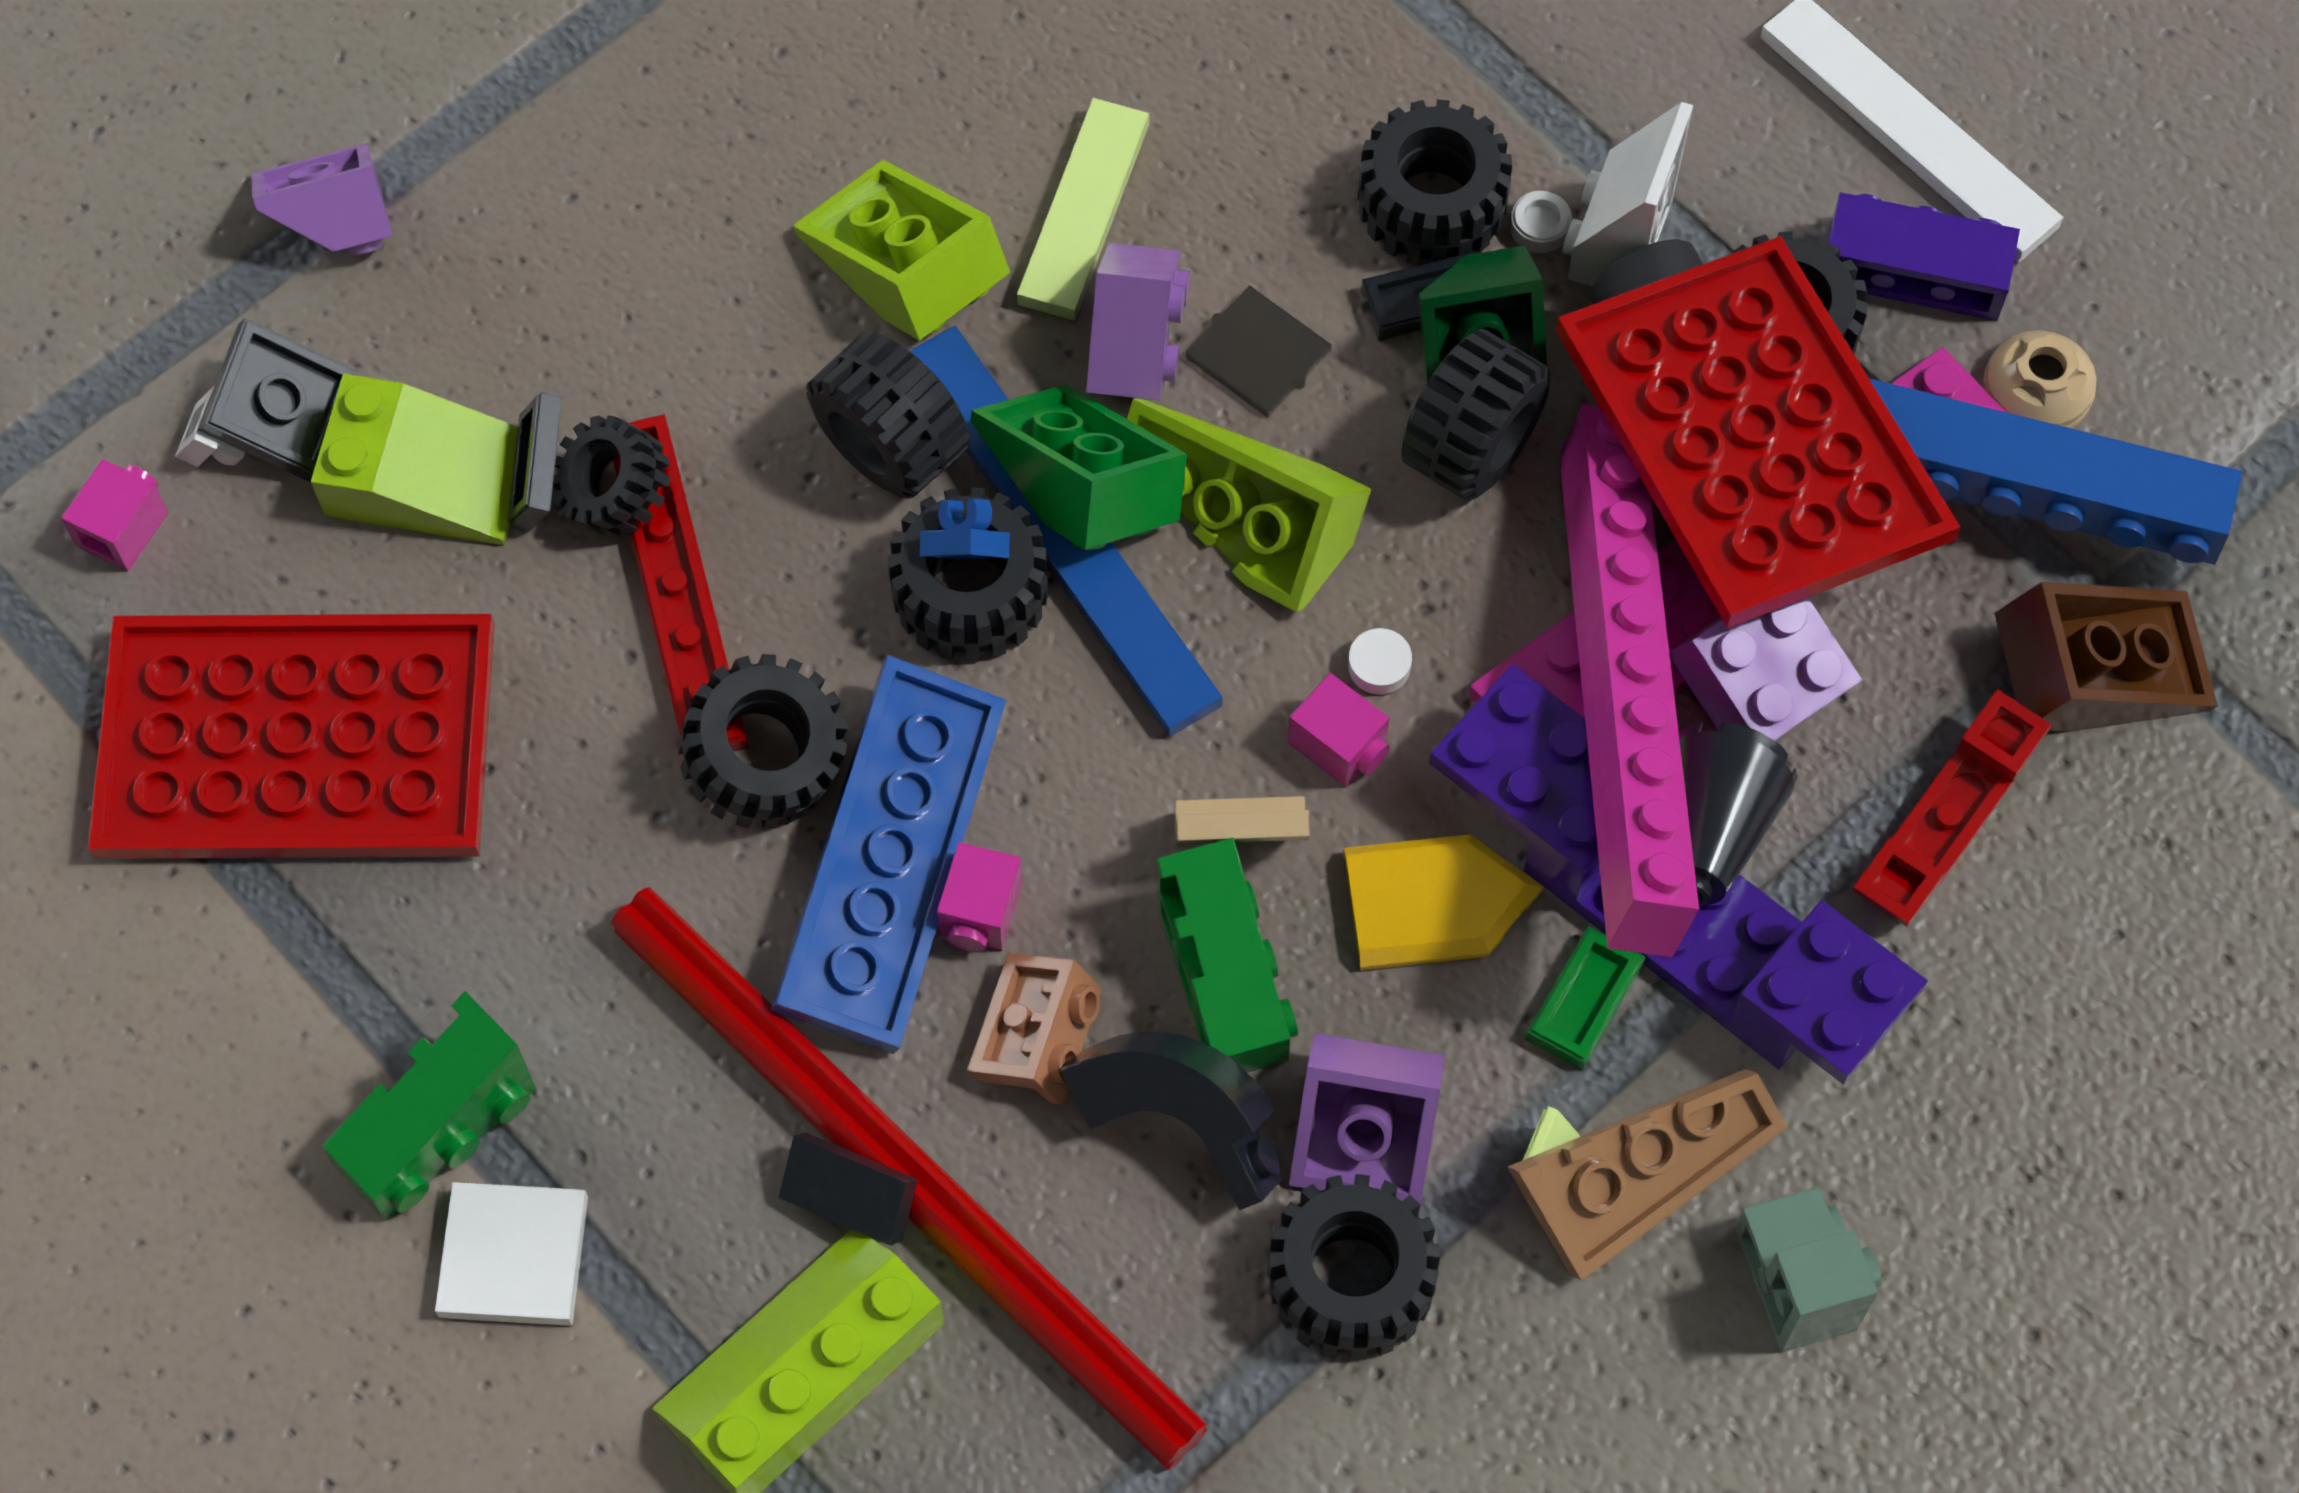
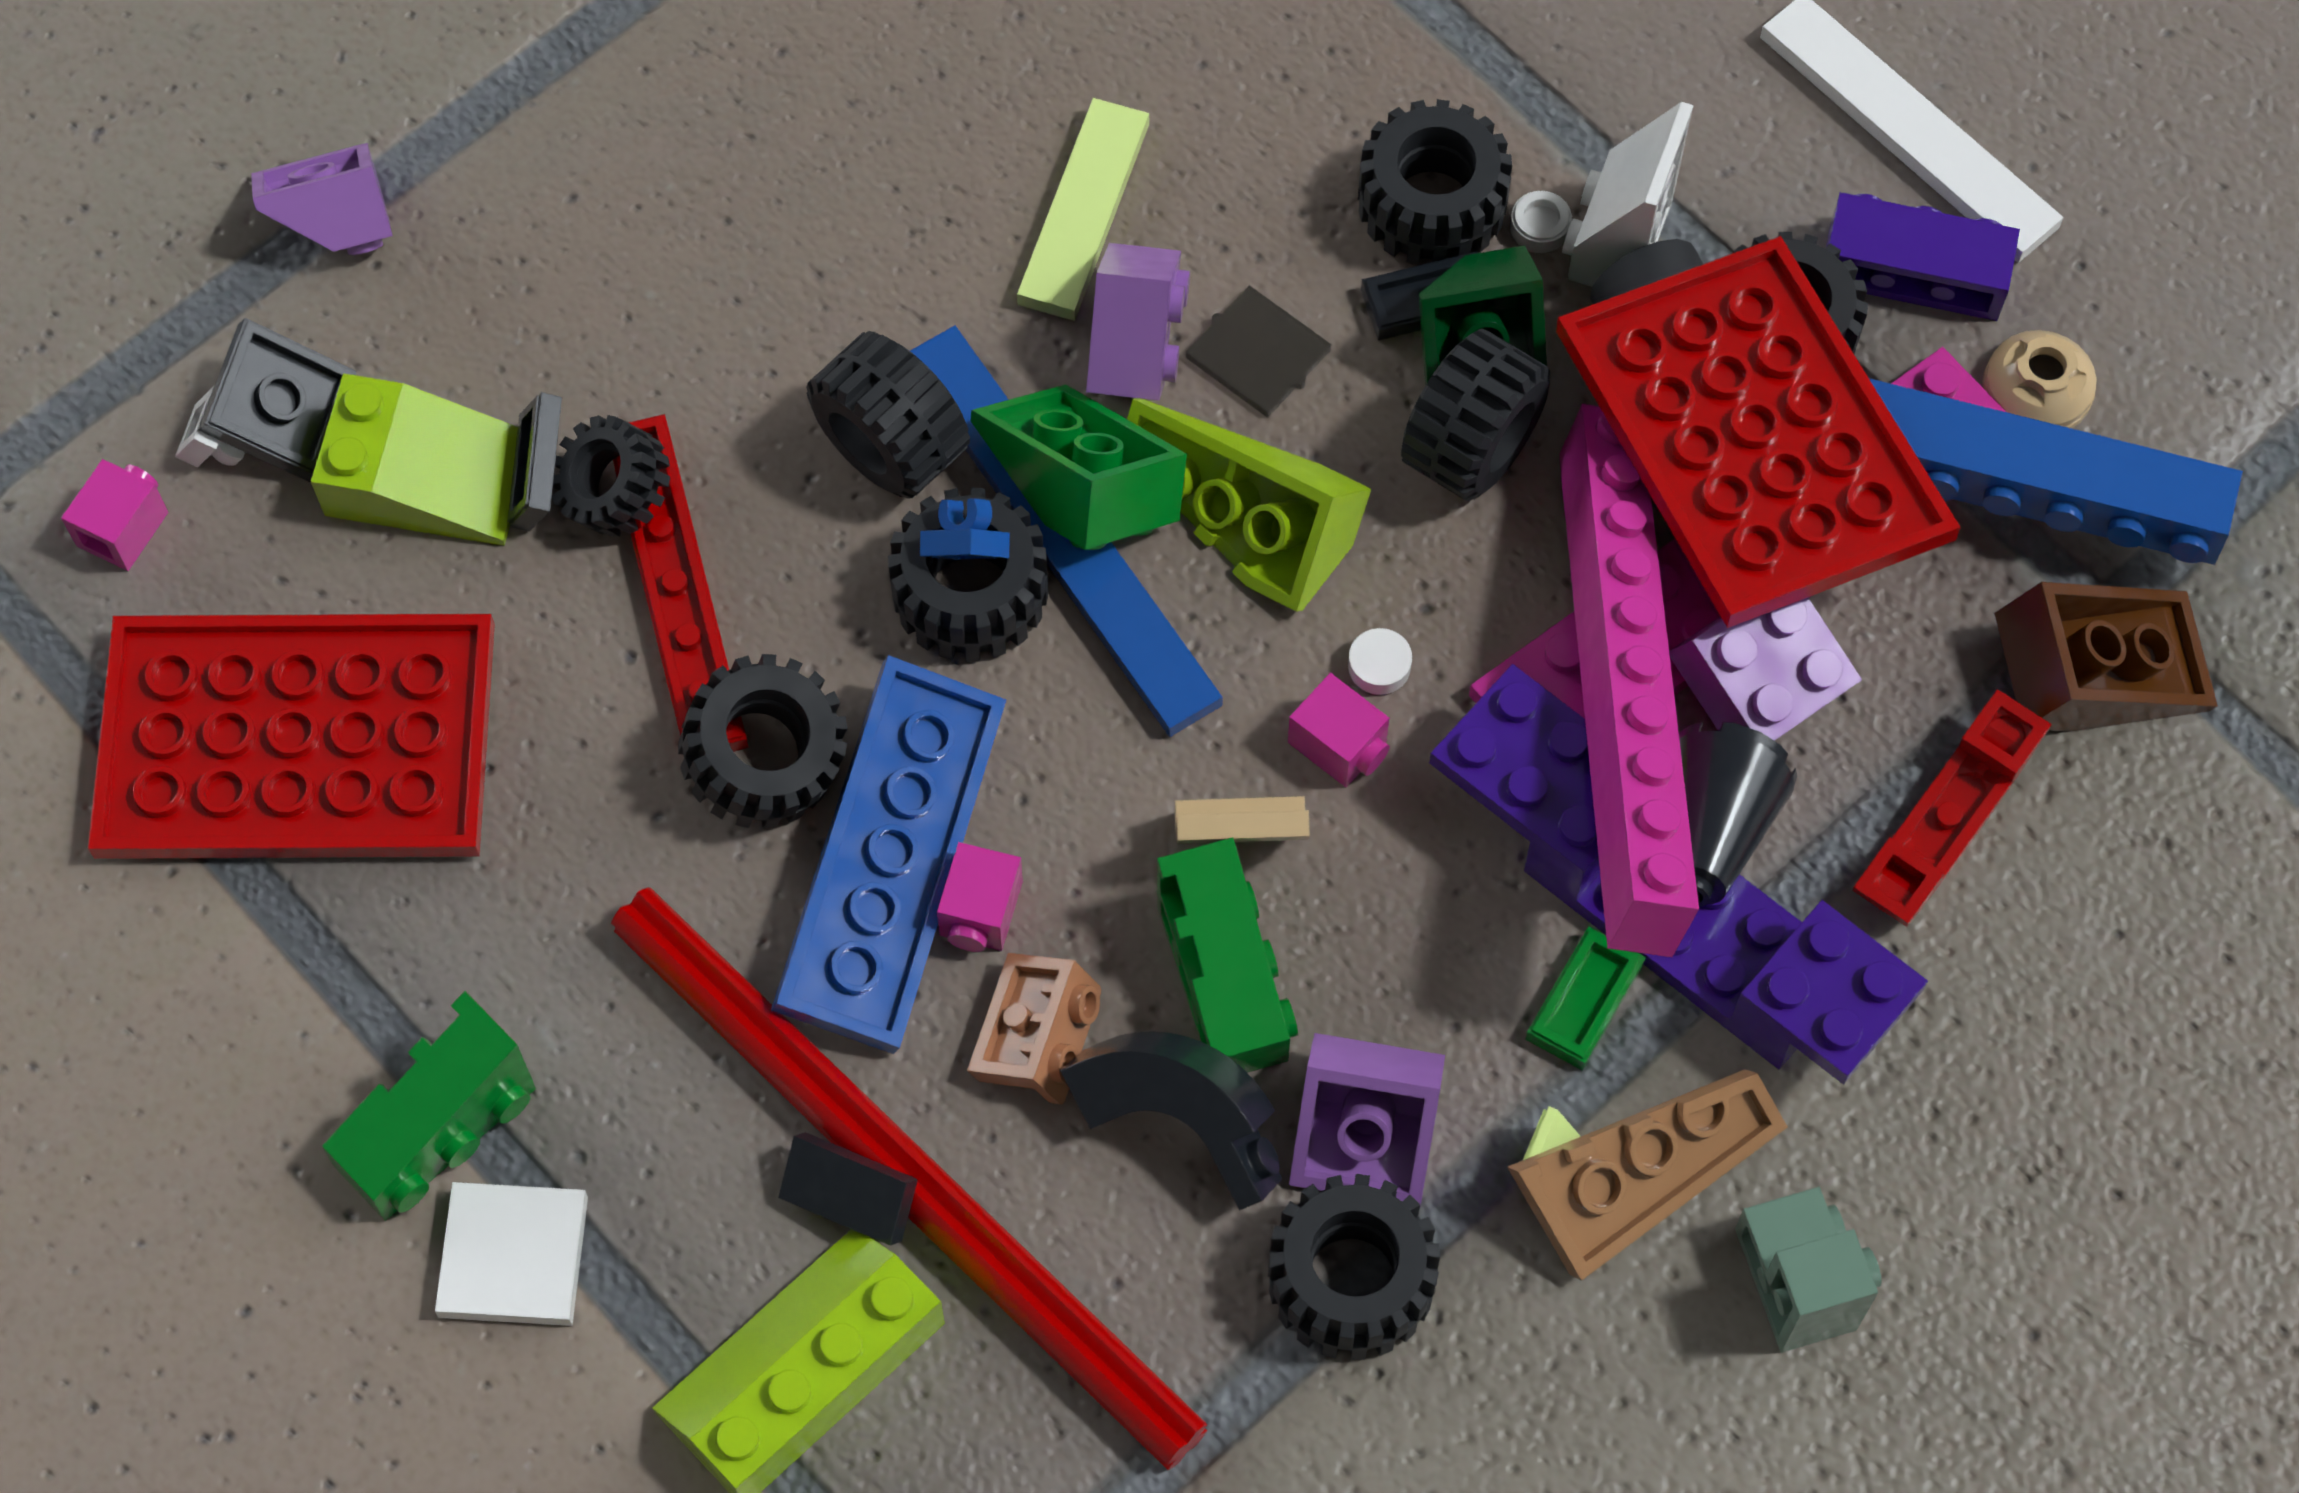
lime slope [792,159,1011,341] -> none
yellow tile [1343,834,1544,971] -> none

